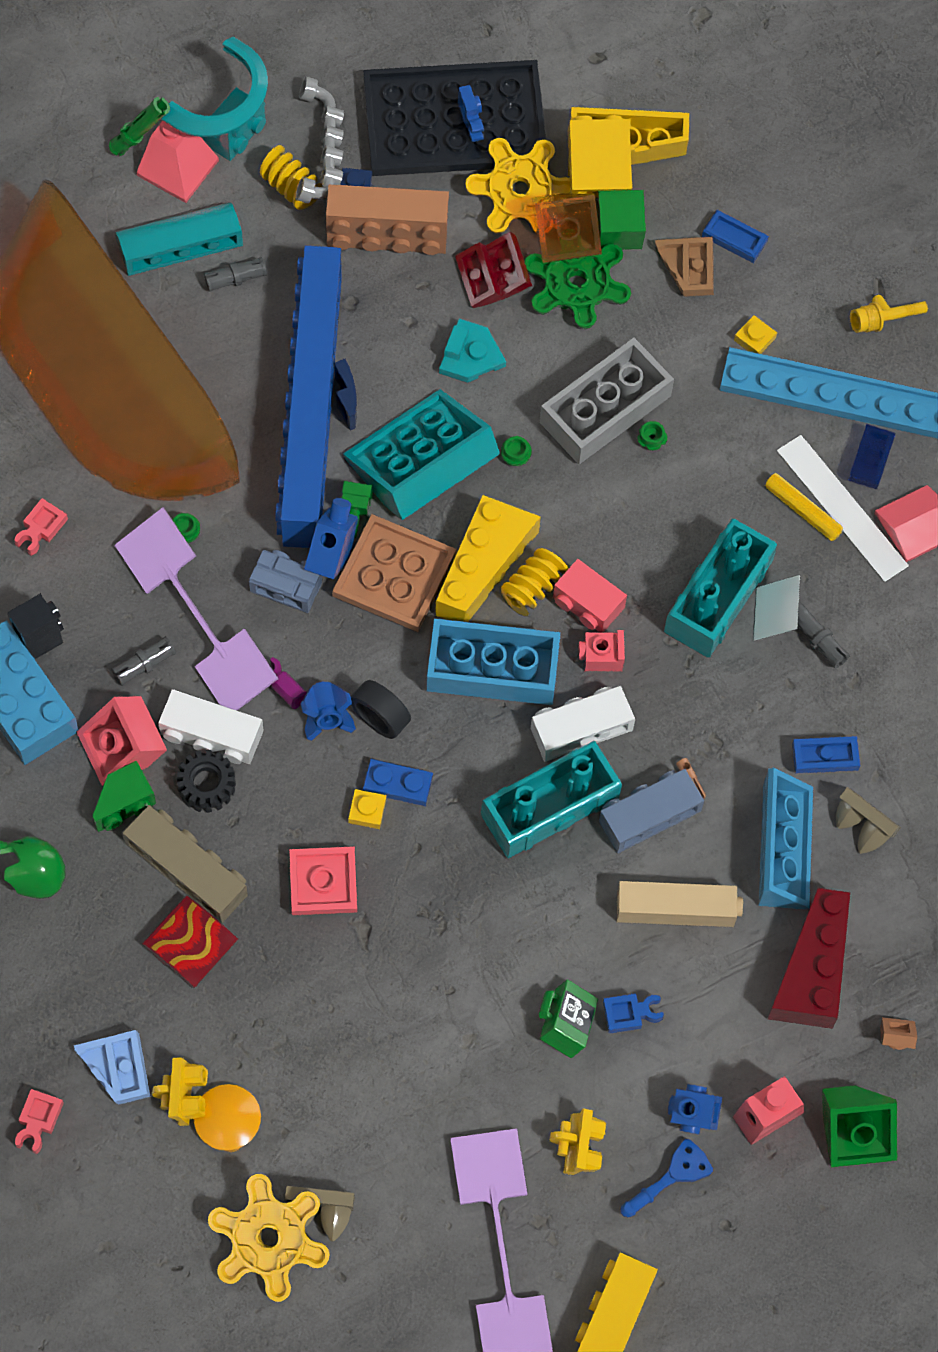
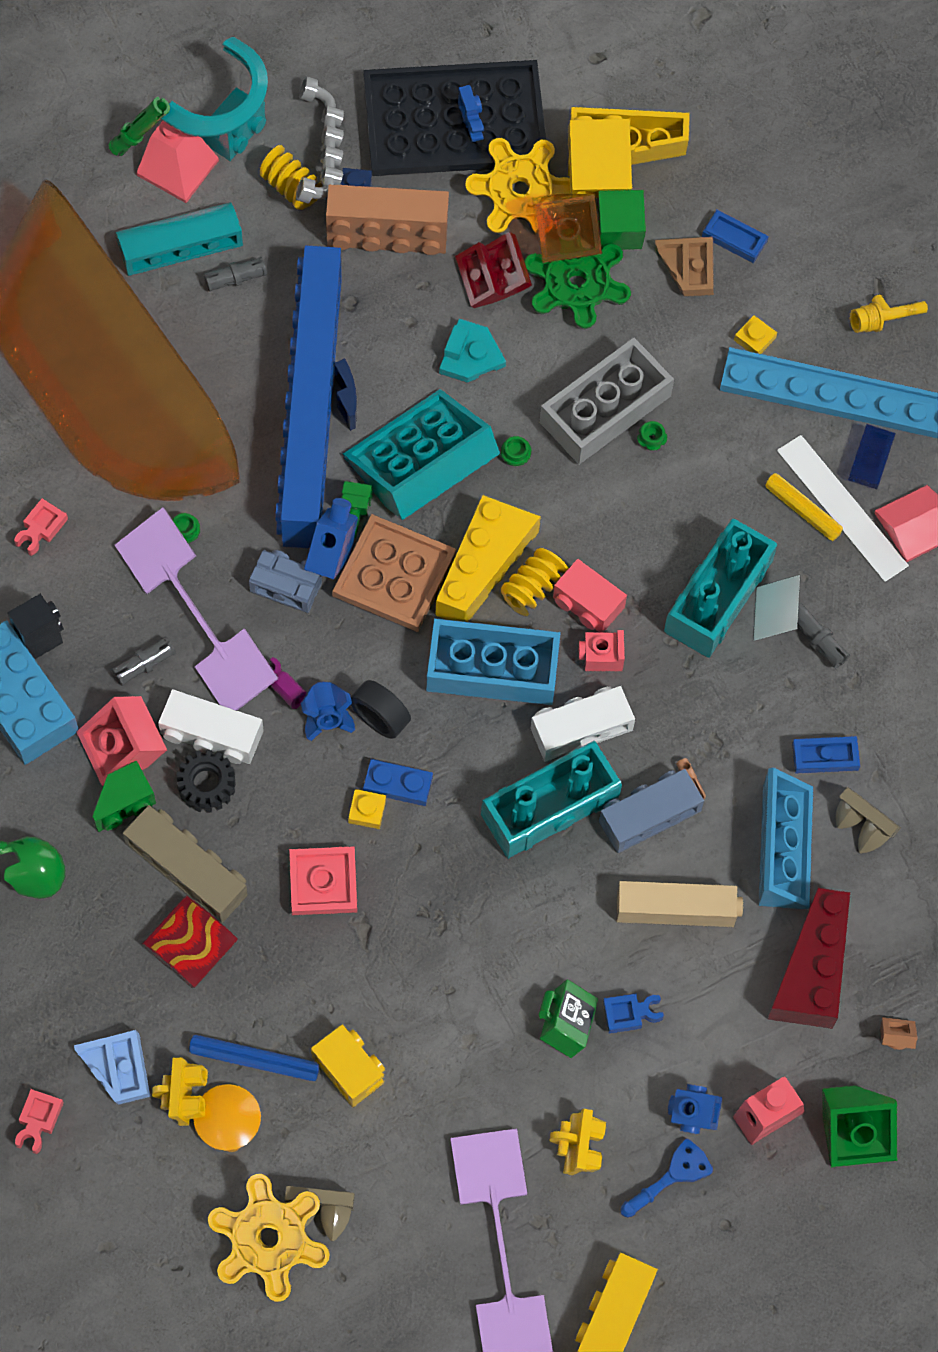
none -> blue axle [189,1035,319,1081]
none -> yellow brick [311,1024,385,1108]

